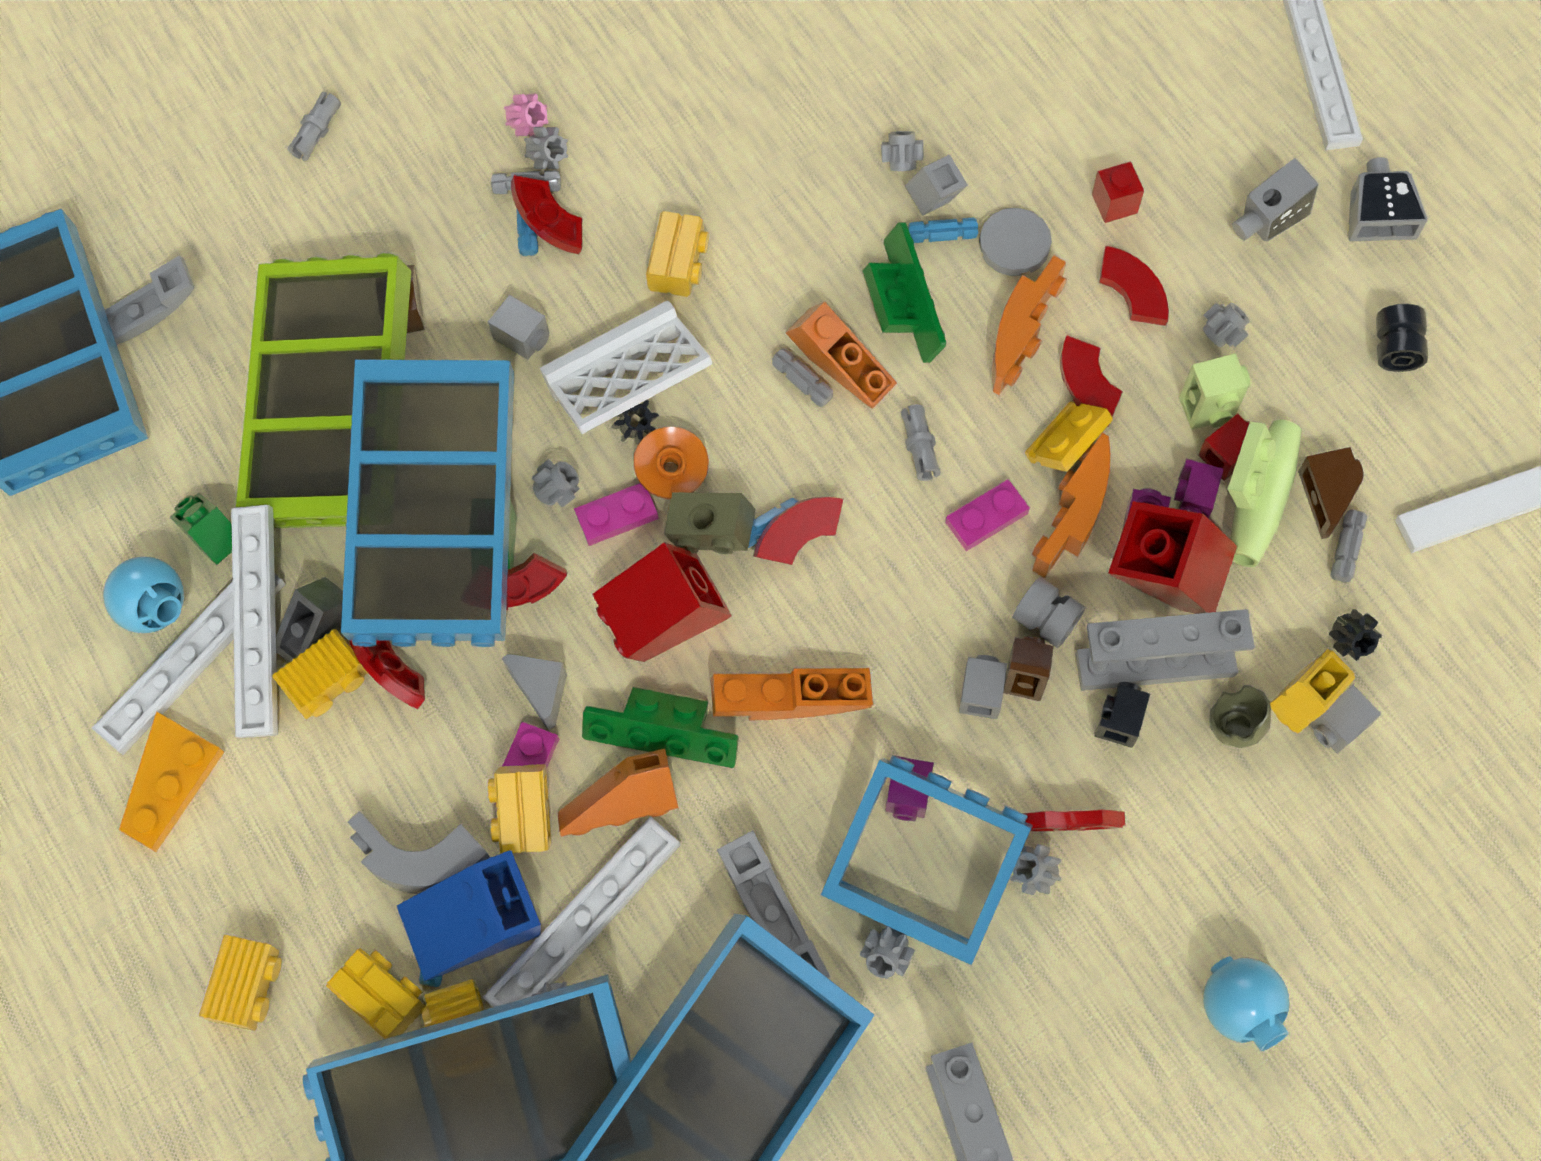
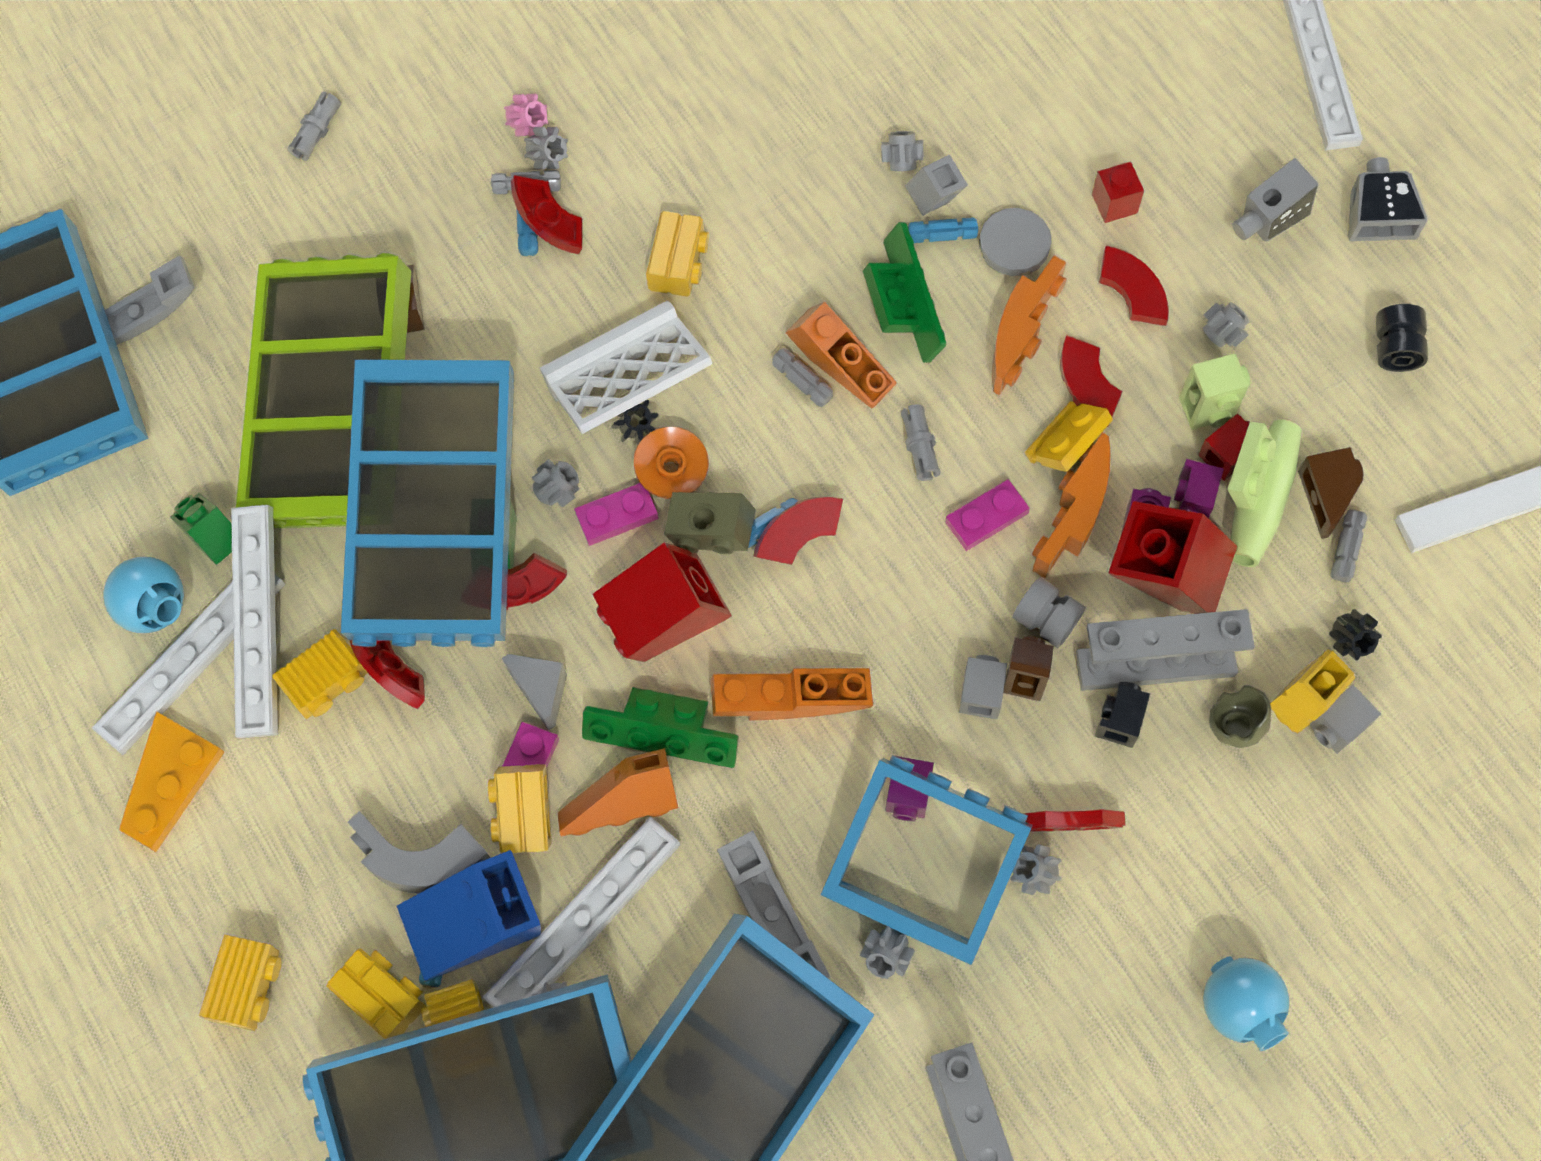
flat silver slope [276,577,343,662] -> none
light grey brick [488,295,549,360] -> none

